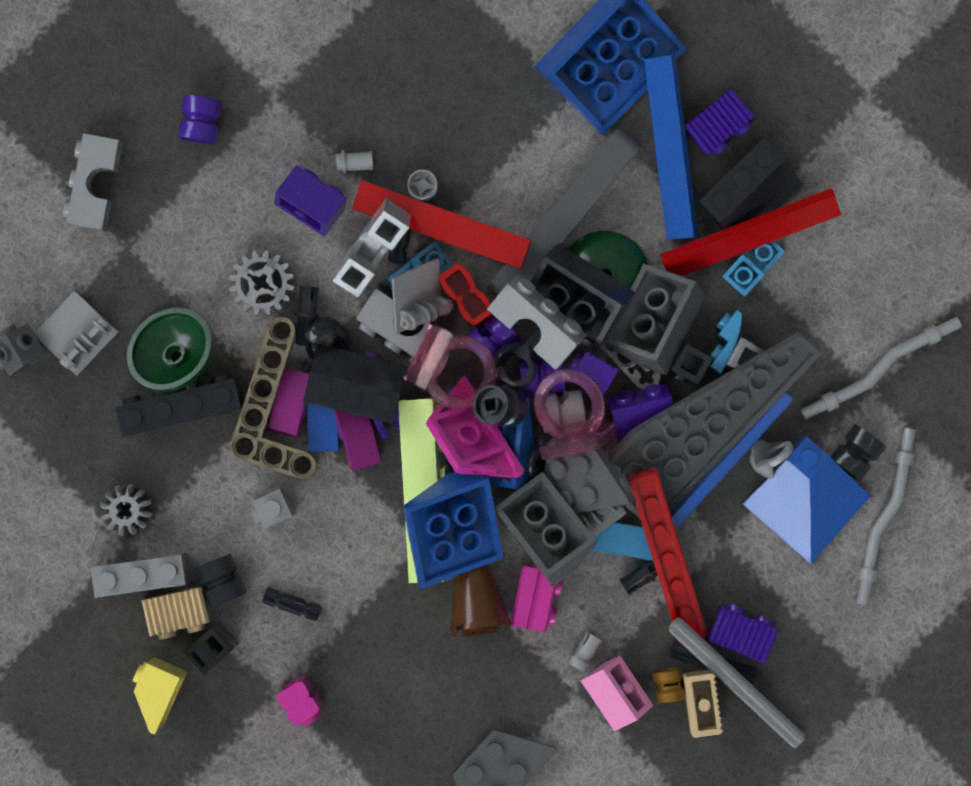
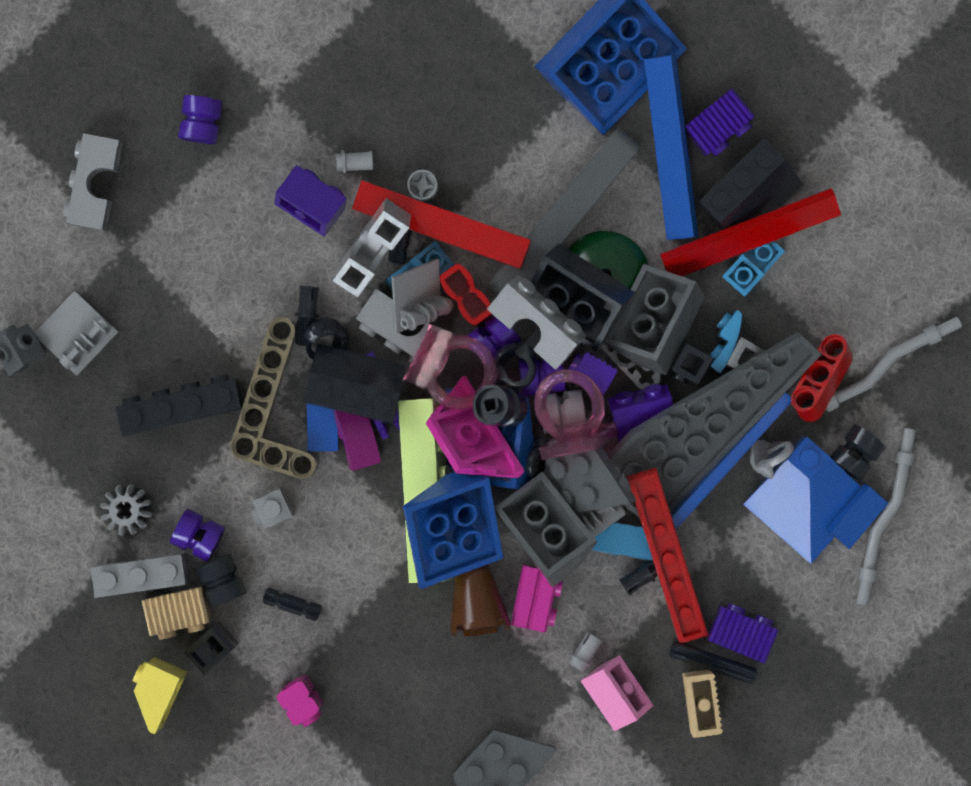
dark green dish [127,308,214,392] -> none
light grey gear [229,250,295,316] -> none
magenta slope [268,368,310,438] -> none
pearl gold wheel [652,668,686,703] -> none
light grey axle [668,618,805,748] -> none
none -> dark purple wheel [170,508,226,562]
none -> red beam [791,334,853,422]
none -> blue tile [826,483,888,549]

